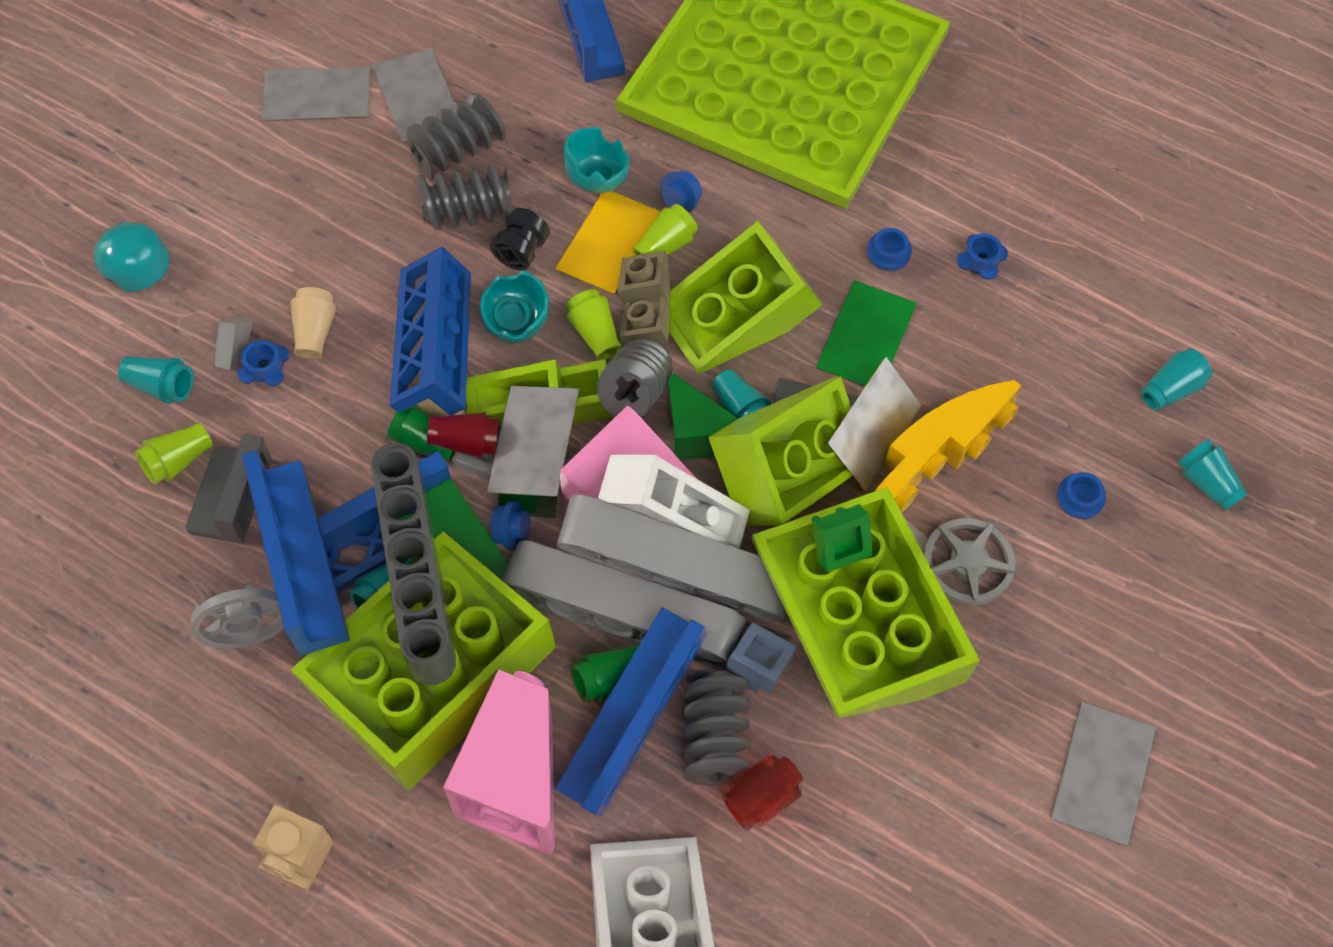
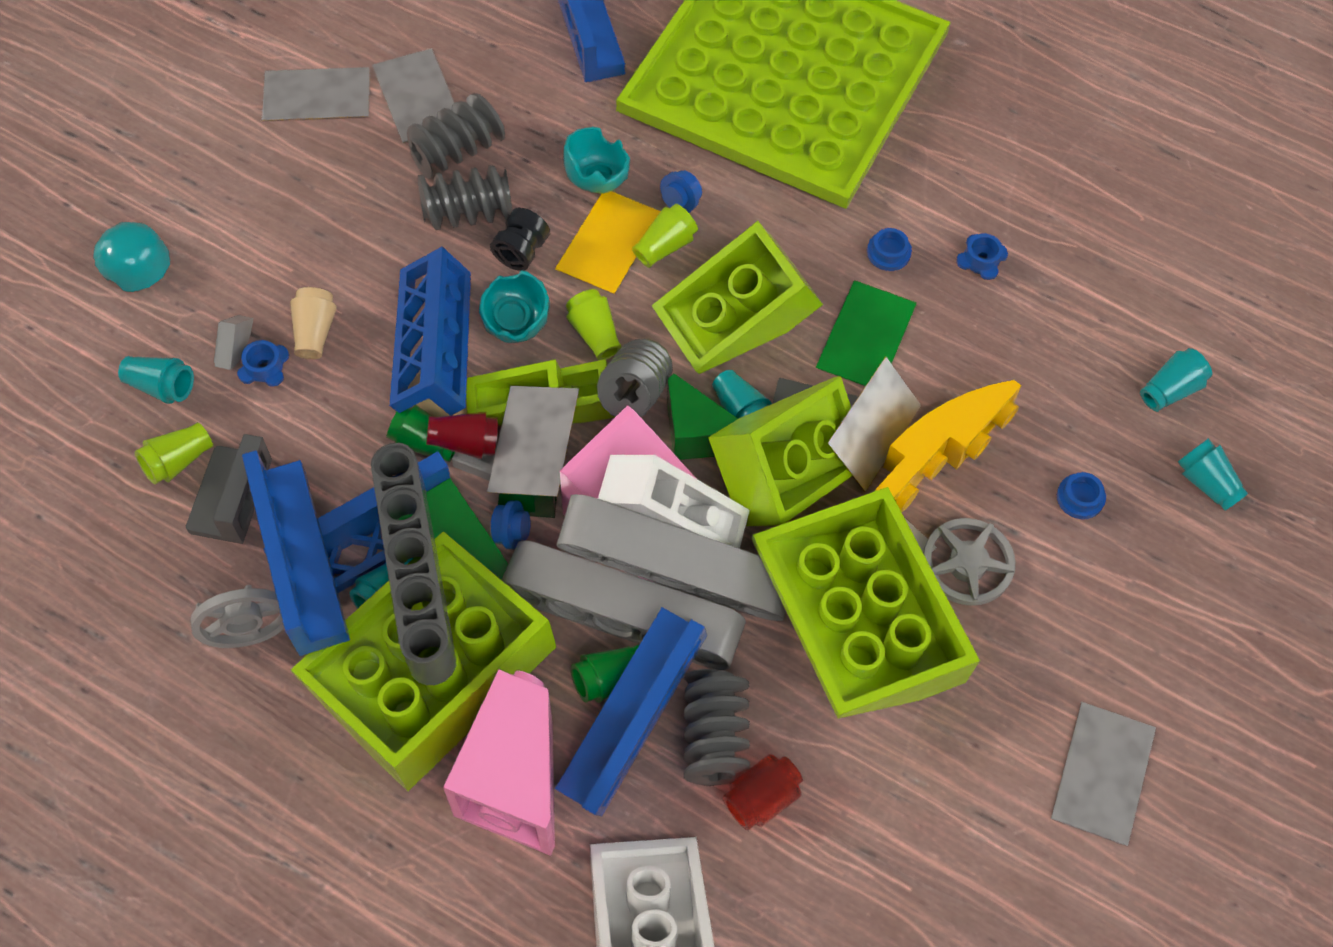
tan brick [253,804,334,891] -> none
dark tan slope [617,251,670,345] -> none
sand blue tile [726,622,797,693] -> none
green tile [812,504,873,572] -> none

